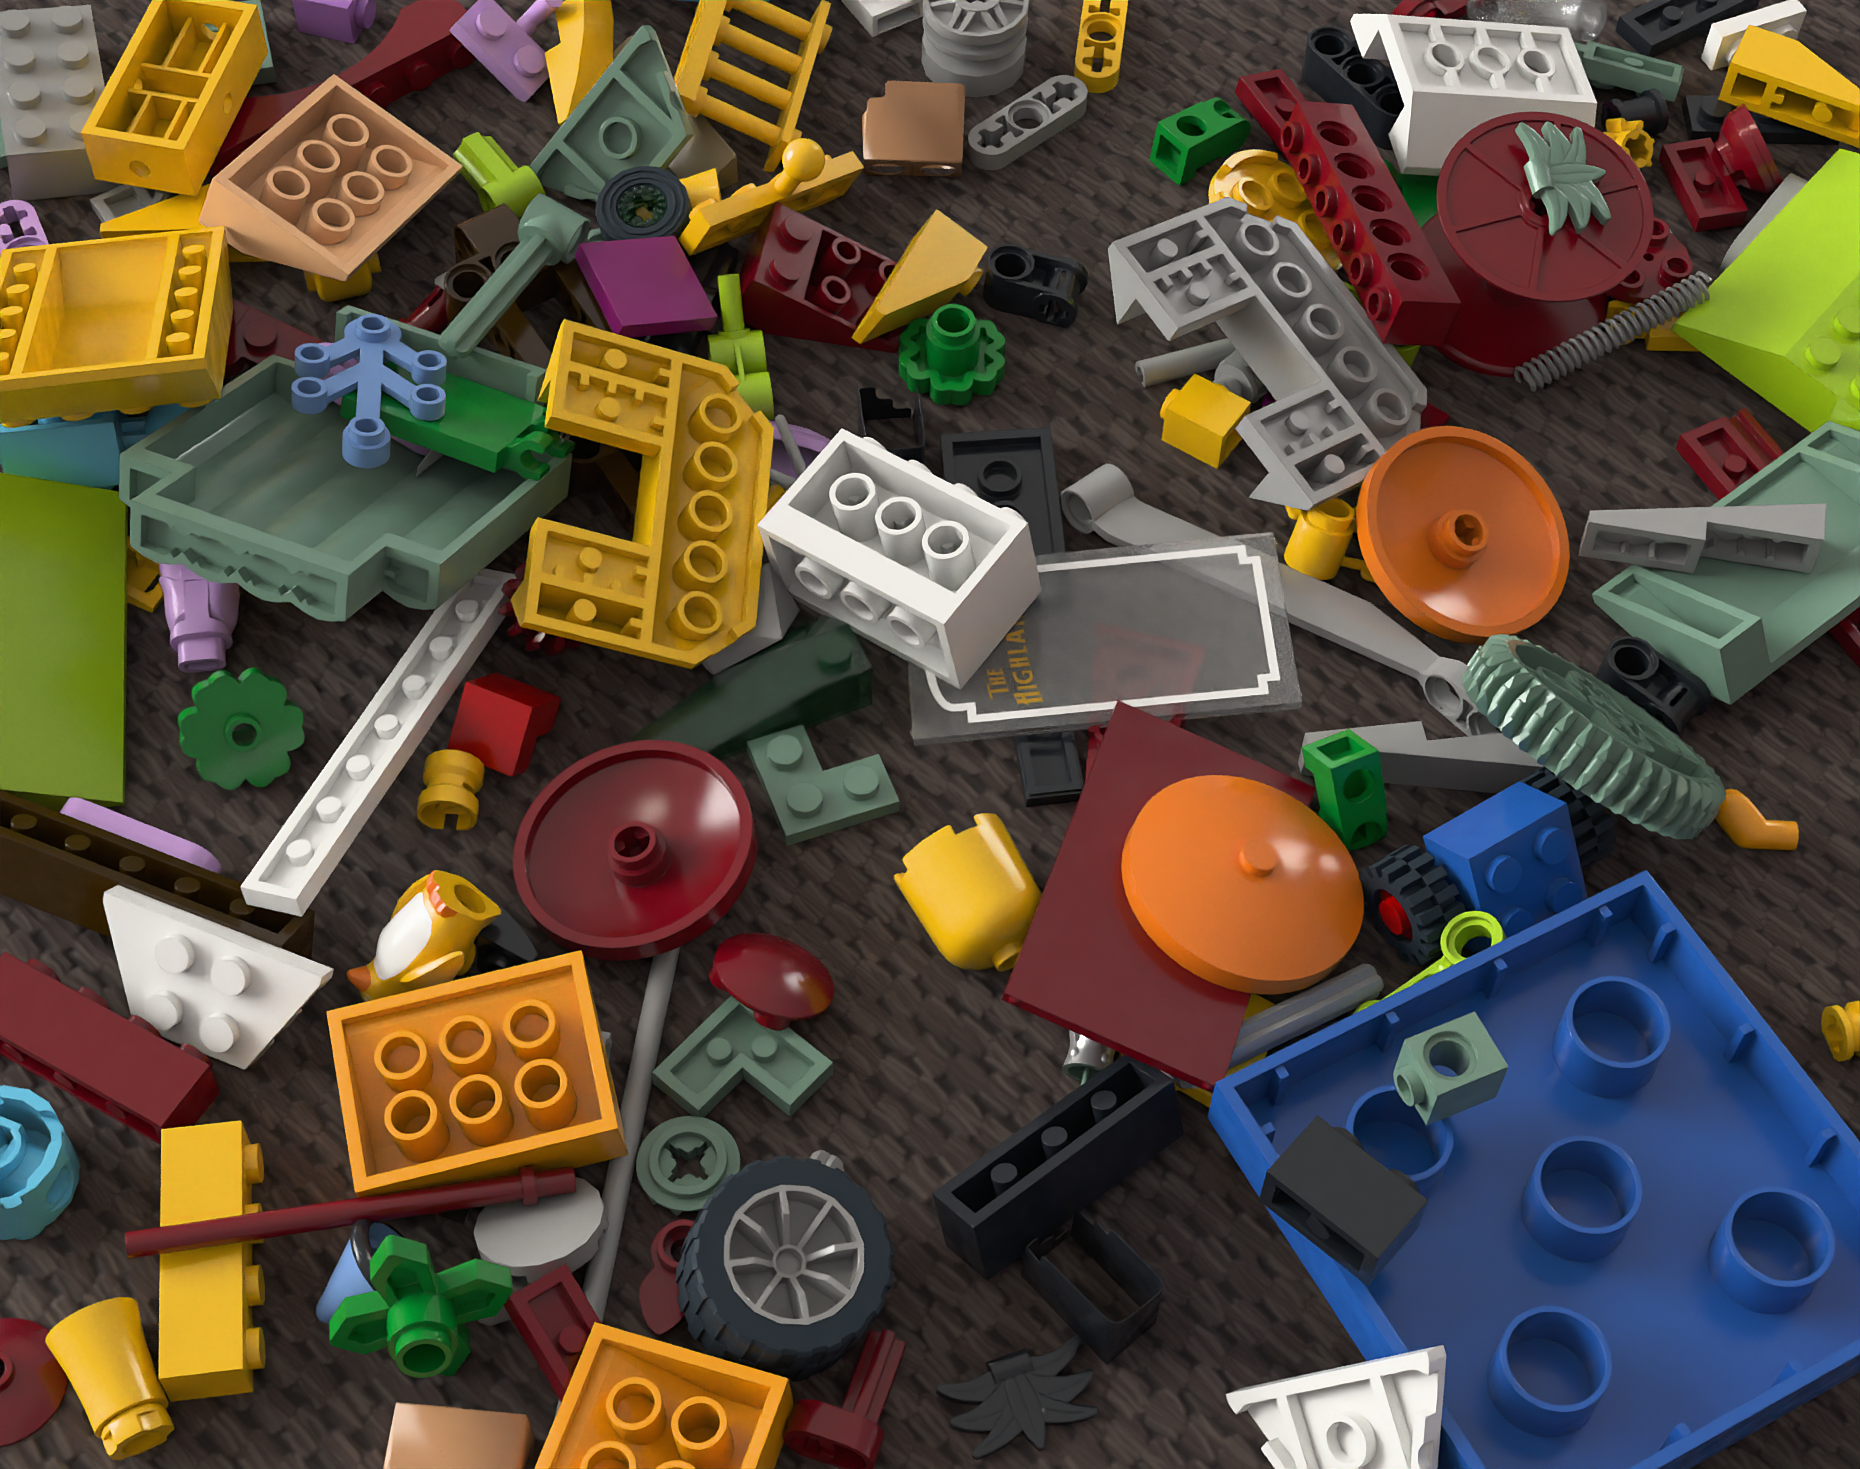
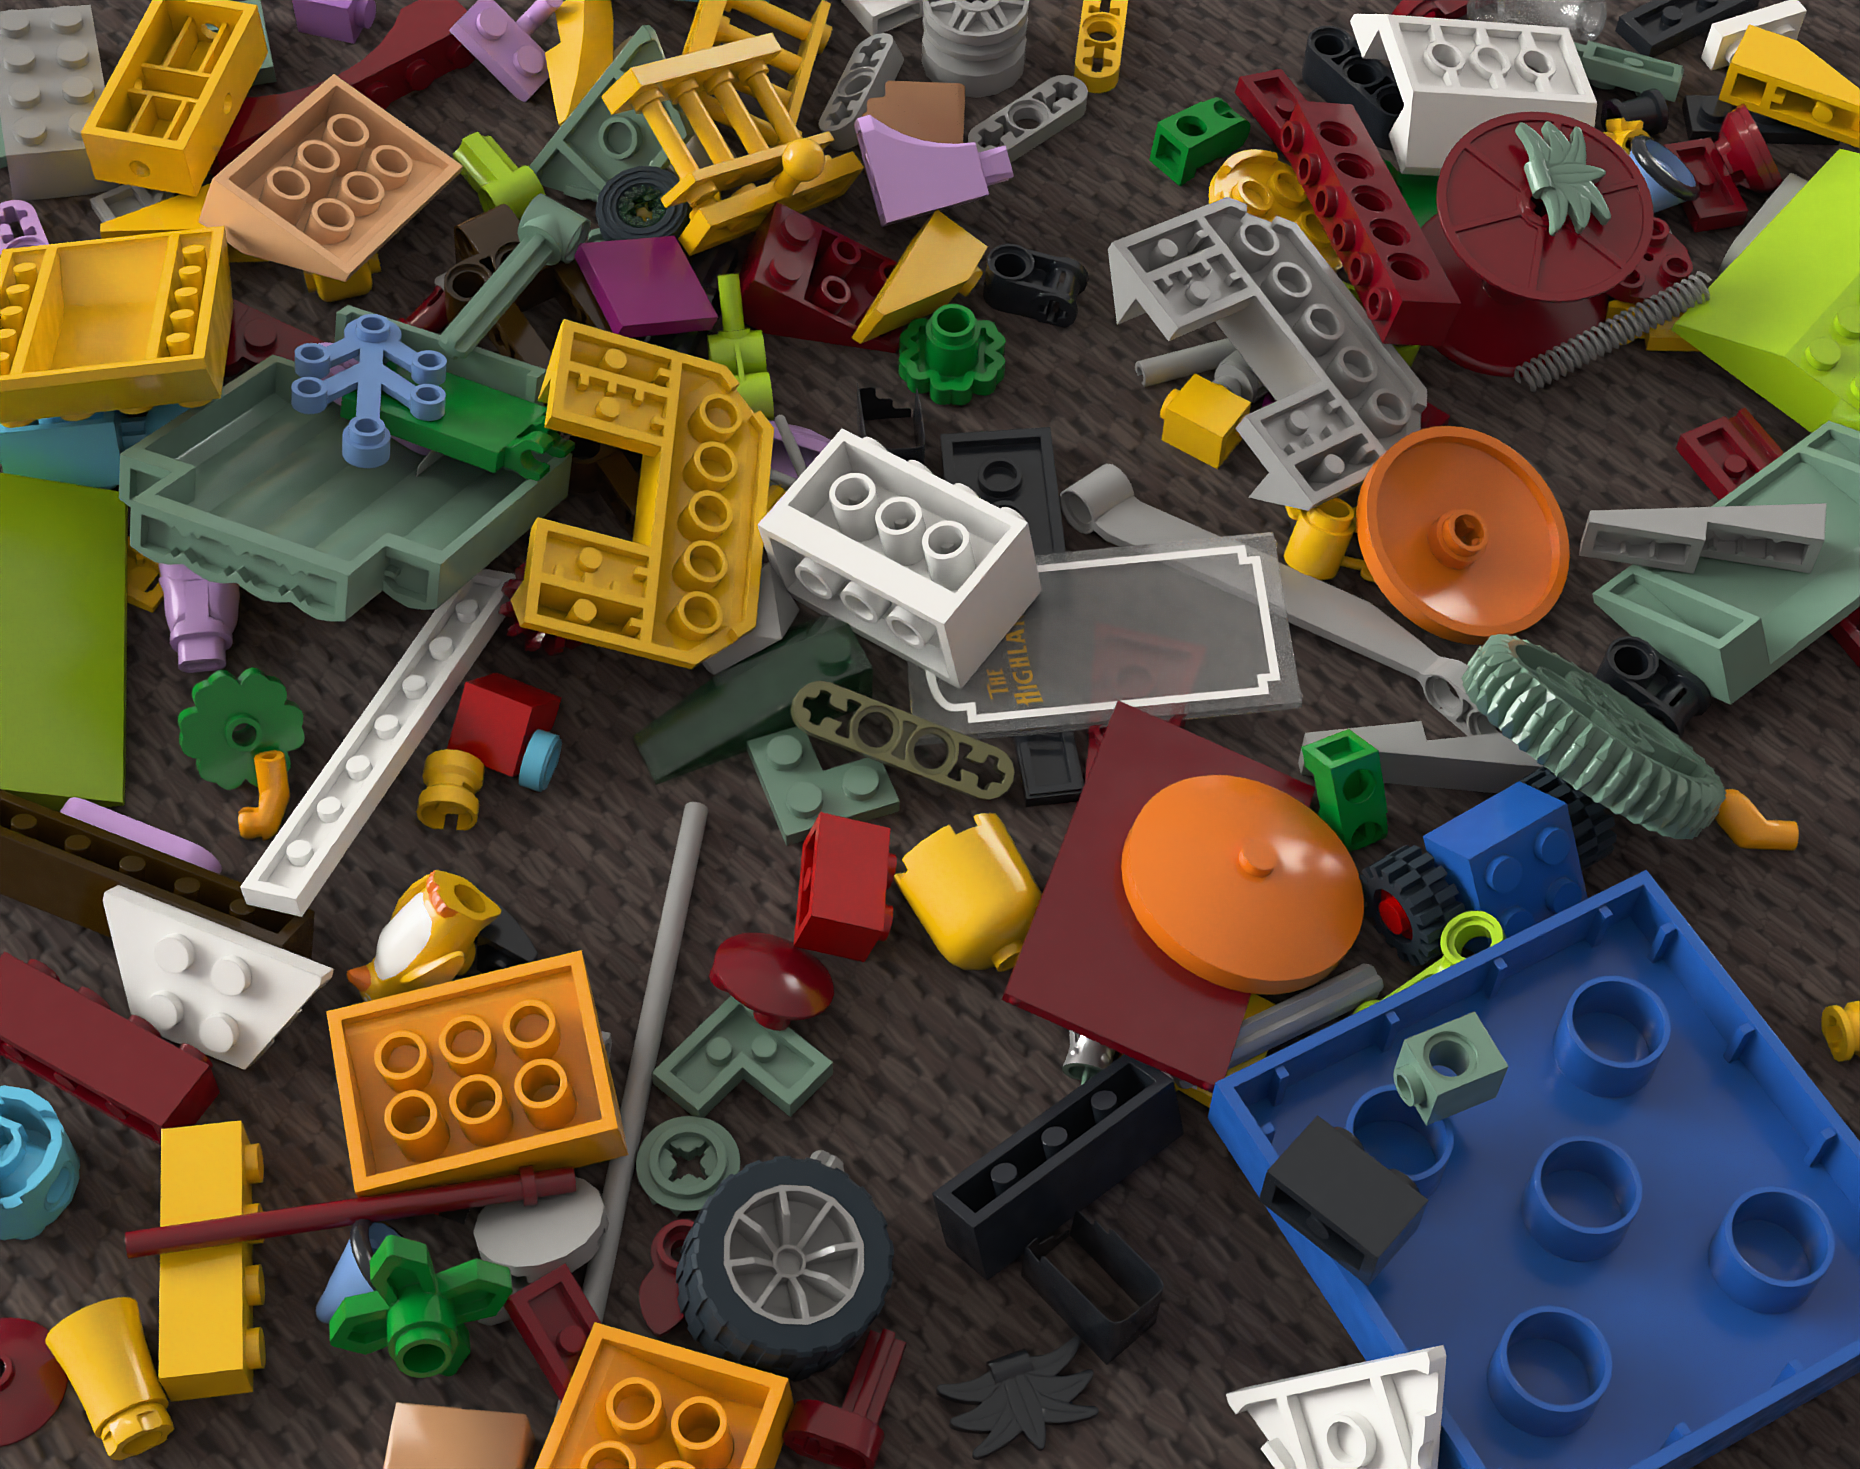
dark red dish [513,740,758,961] -> none
none -> light orange arm [238,750,290,841]
none -> medium azure tile [519,729,562,792]
none -> yellow fence [601,33,834,208]
none -> olive beam [791,681,1015,800]
none -> red brick [794,812,897,962]
none -> light grey beam [819,33,904,151]
none -> lavender hips [854,115,1014,227]
none -> hat [1629,135,1701,213]

